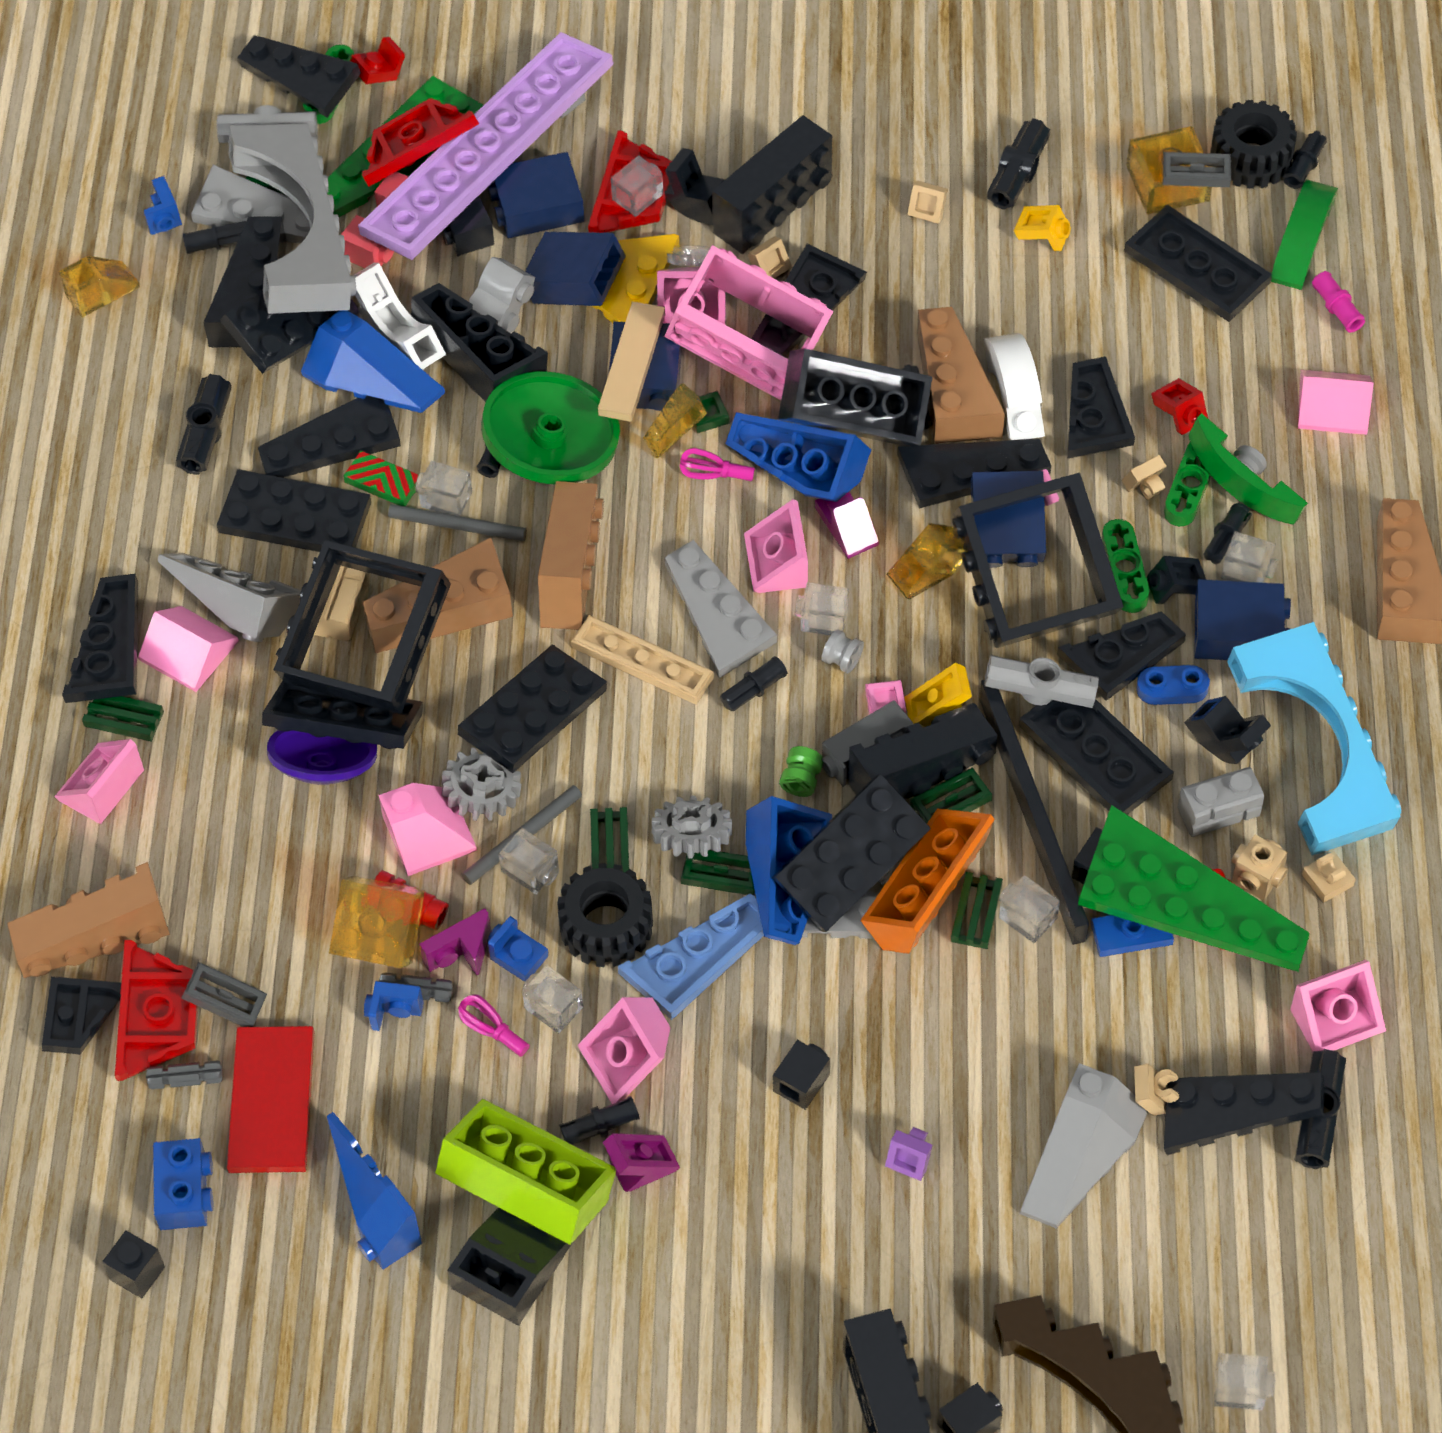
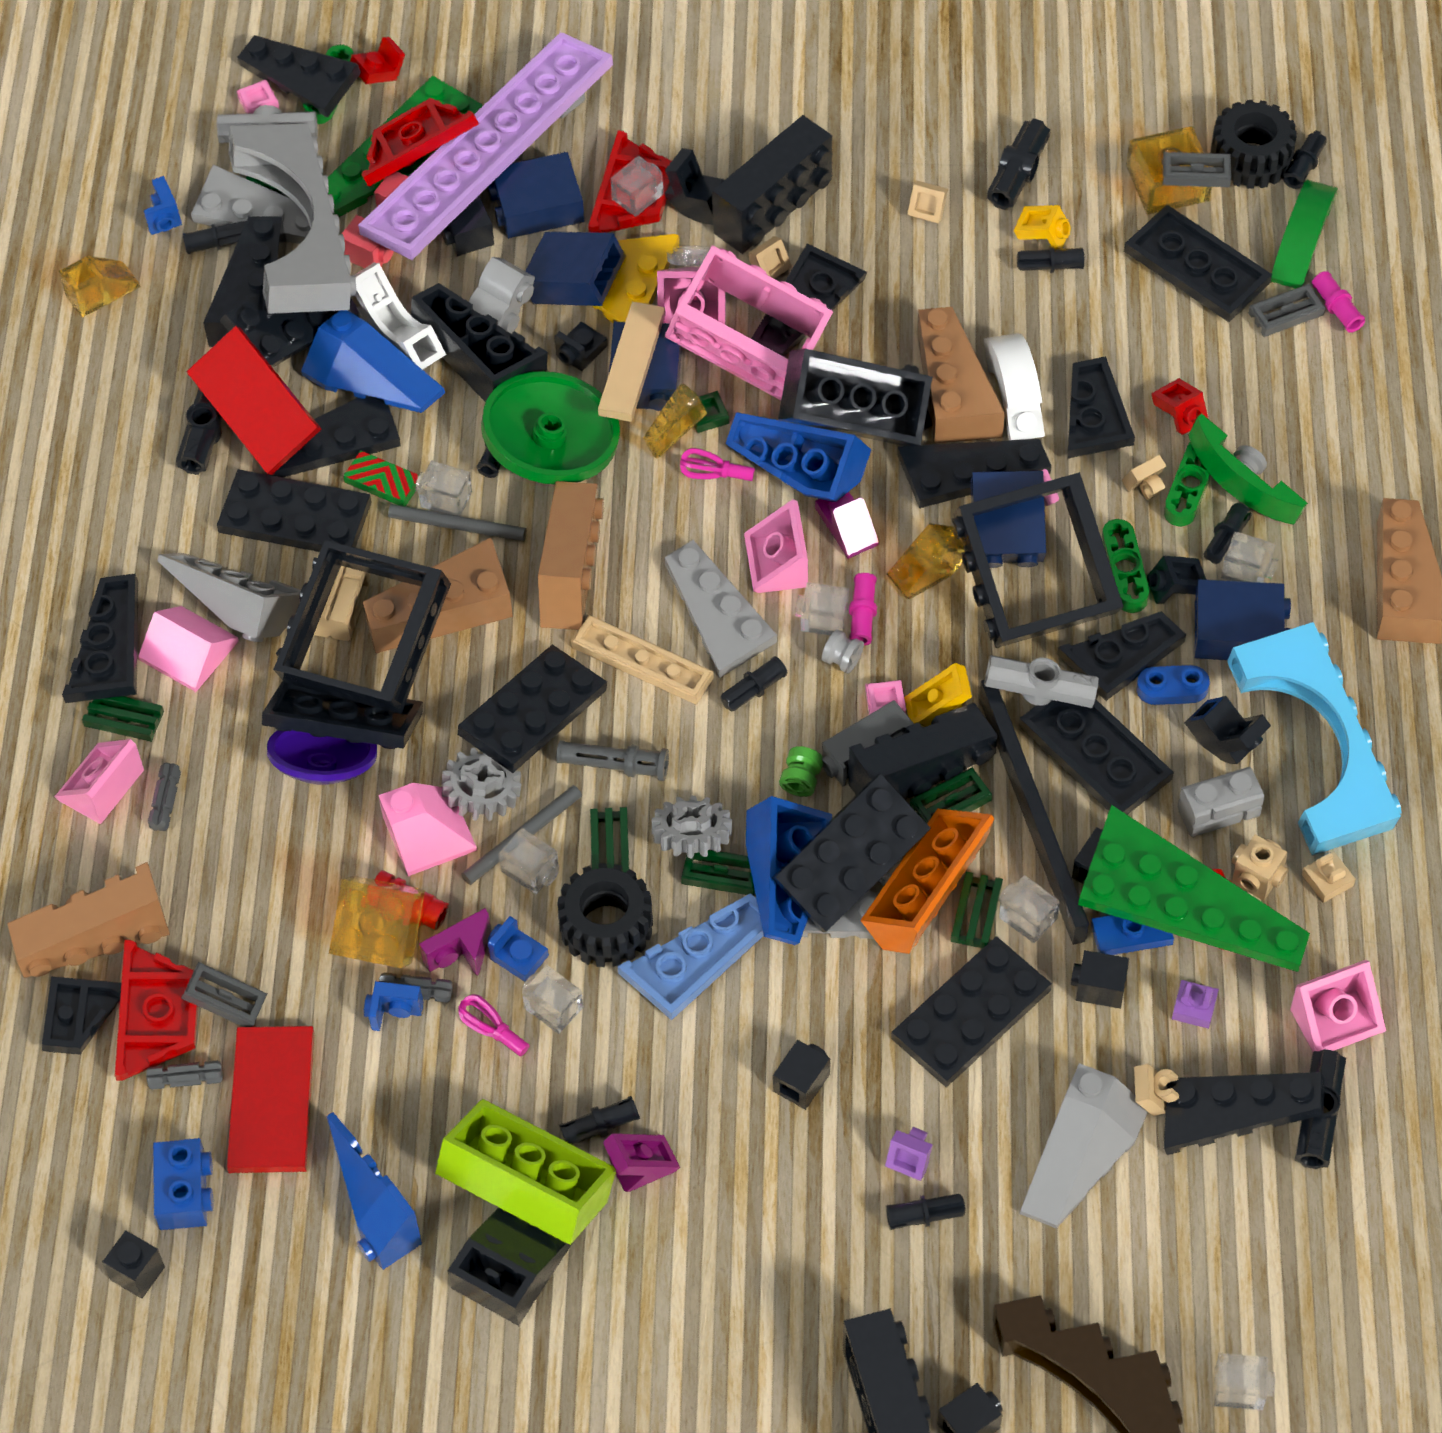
bright pink slope [577,997,671,1104] -> none
bright pink slope [1298,370,1374,435] -> none
none -> dark grey axle [148,763,181,831]
none -> red tile [186,326,322,475]
none -> bright pink tile [236,80,280,114]
none -> black bracket [554,321,608,371]
none -> dark grey pin [556,740,669,781]
none -> dark pink pin [849,573,877,646]
none -> black axle [886,1194,966,1230]
none -> black plate [891,936,1052,1088]
none -> black axle [1017,246,1084,273]
none -> black brick [1071,950,1129,1009]
none -> medium lavender tile [1172,980,1219,1029]
none -> dark grey tile [1248,284,1325,337]

